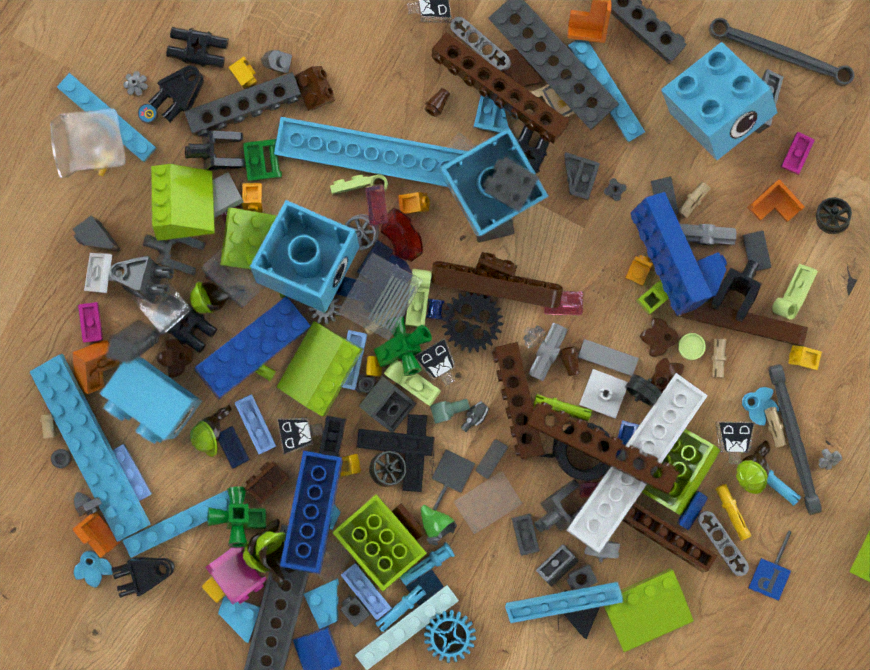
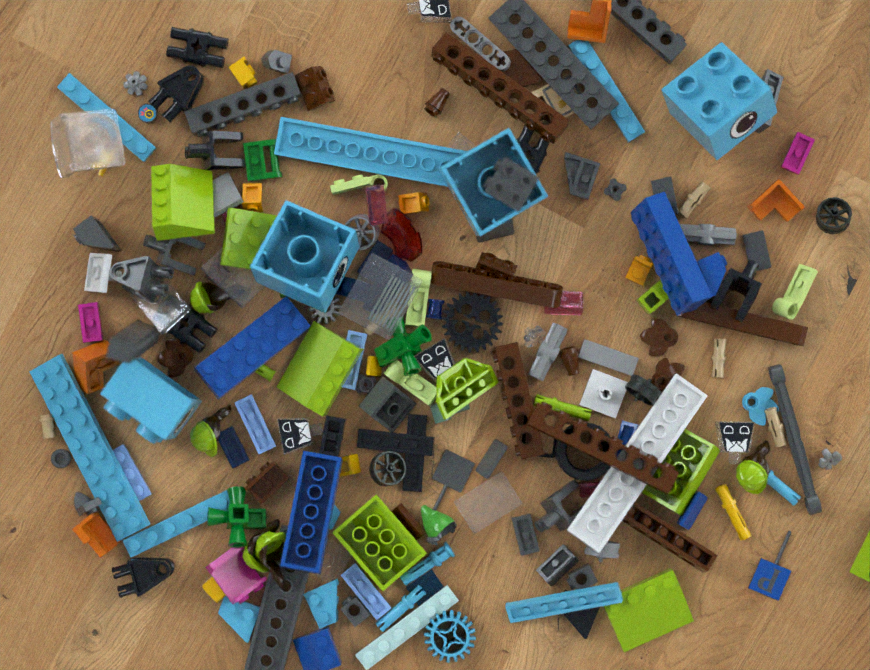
medium azure plate [74,551,113,588] -> none
dark grey piece [461,401,489,432] -> none
medium azure wing [474,95,509,133] -> none
yellowish green piece [678,333,706,360] -> none
light grey beam [697,511,749,576] -> none
dark grey piece [709,18,855,86] -> none
yellow bracket [788,345,822,370] -> none
none -> lime wedge [436,358,499,420]

